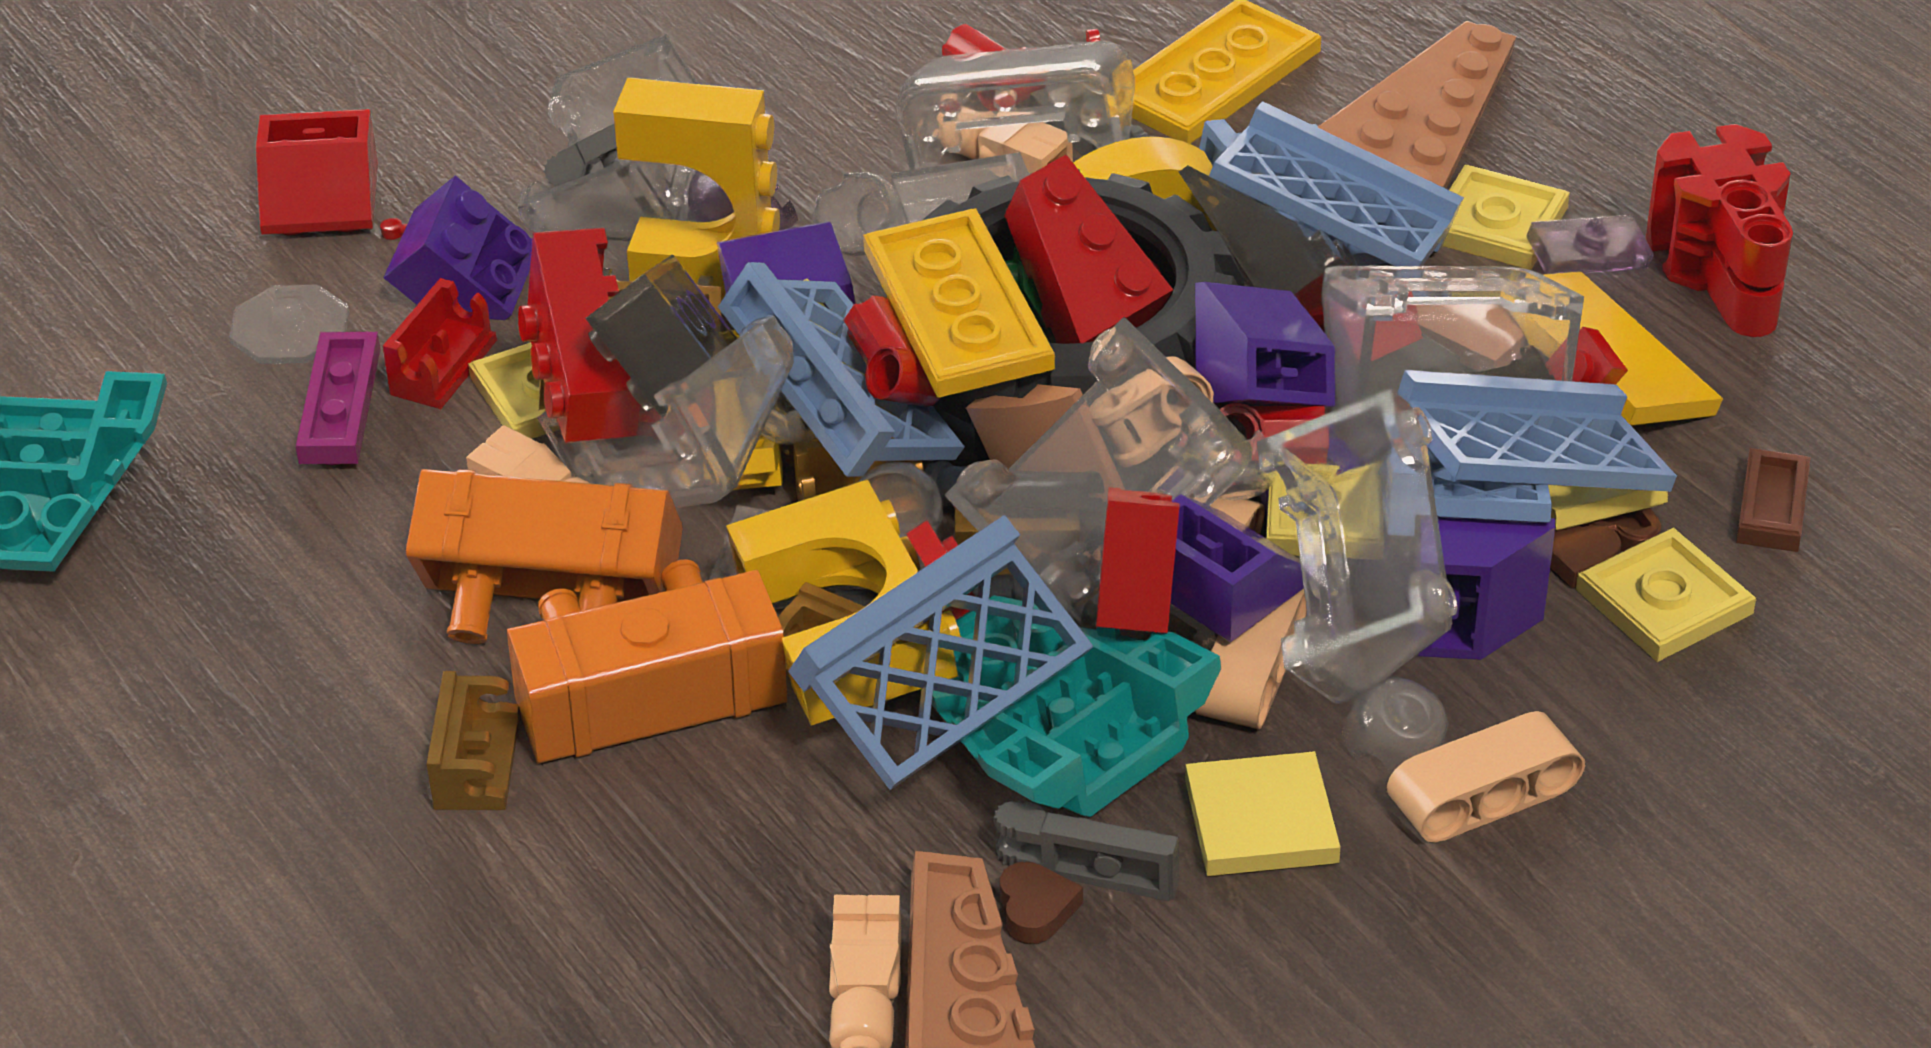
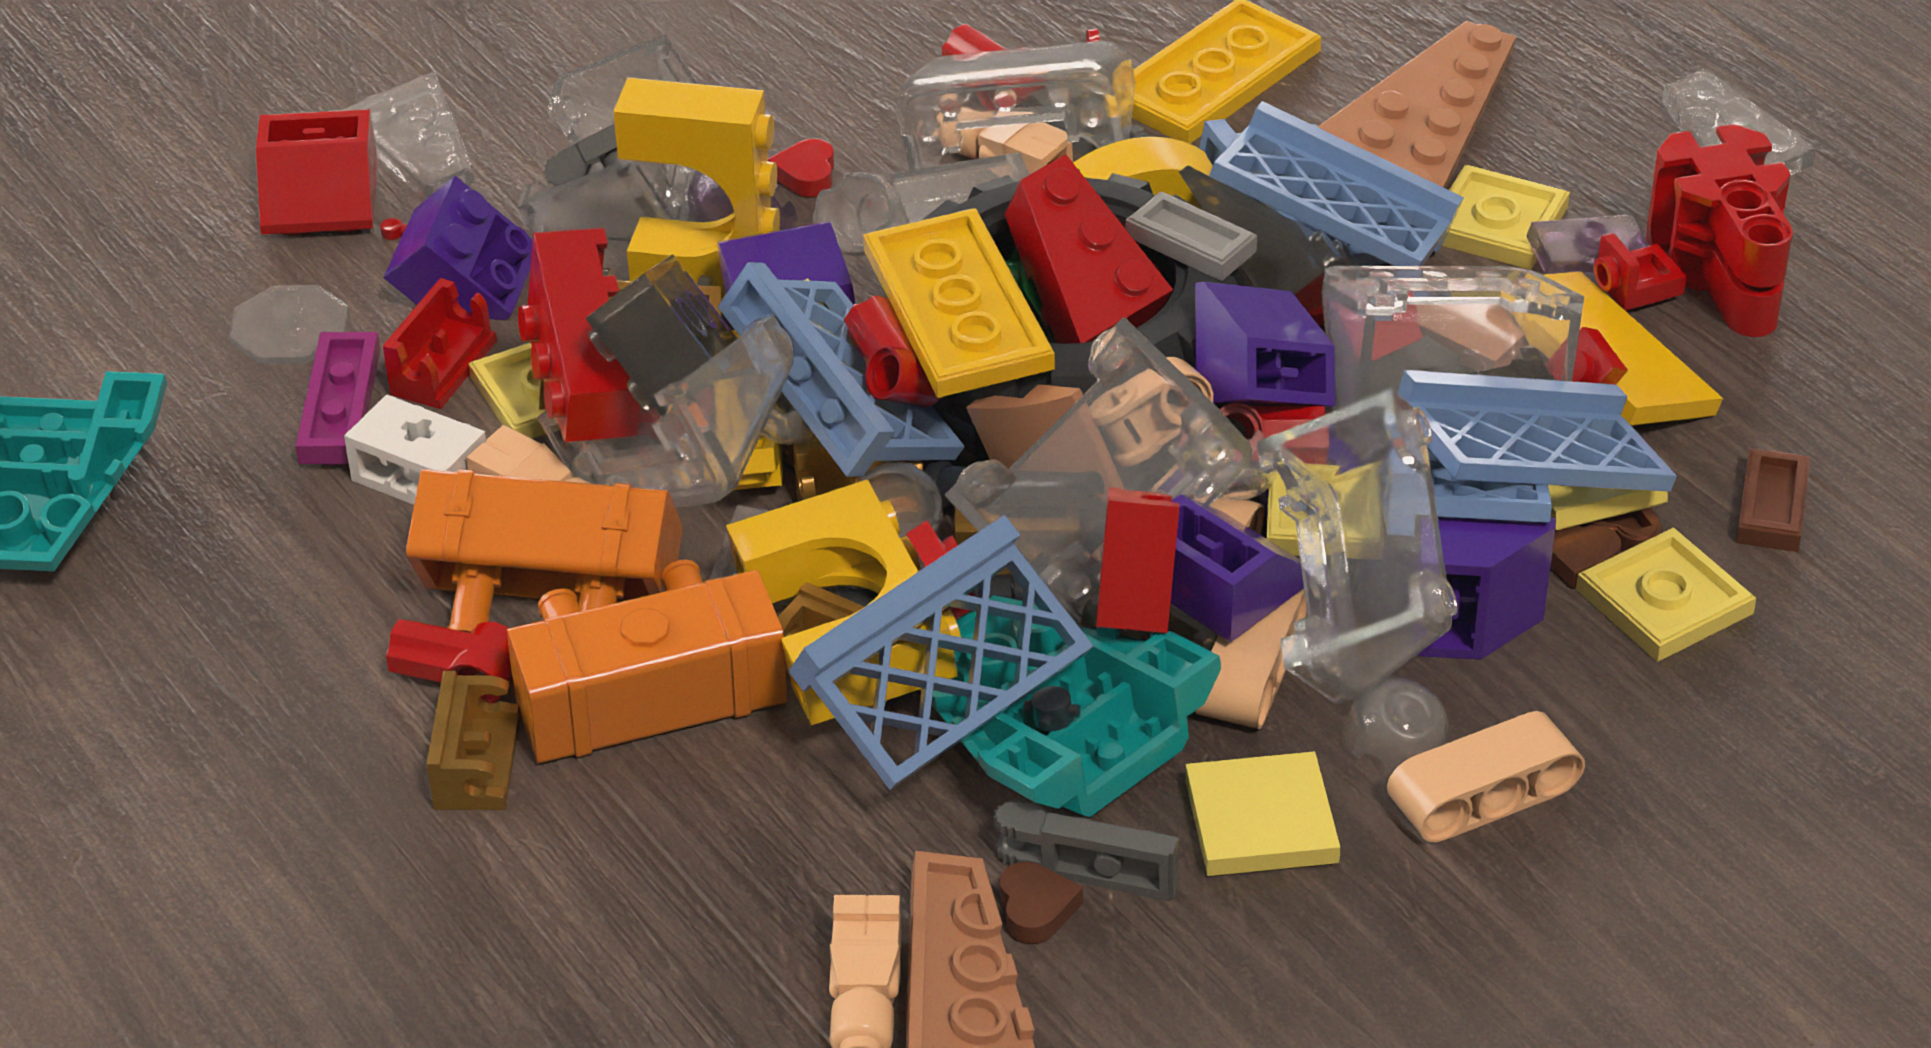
none -> clear wing [342,71,475,200]
none -> white brick [344,395,486,505]
none -> red piece [386,619,512,703]
none -> red tile [768,138,834,197]
none -> black piece [1024,686,1081,731]
none -> light grey tile [1125,191,1257,281]
none -> red bracket [1594,233,1687,311]
none -> clear wing [1662,69,1815,175]

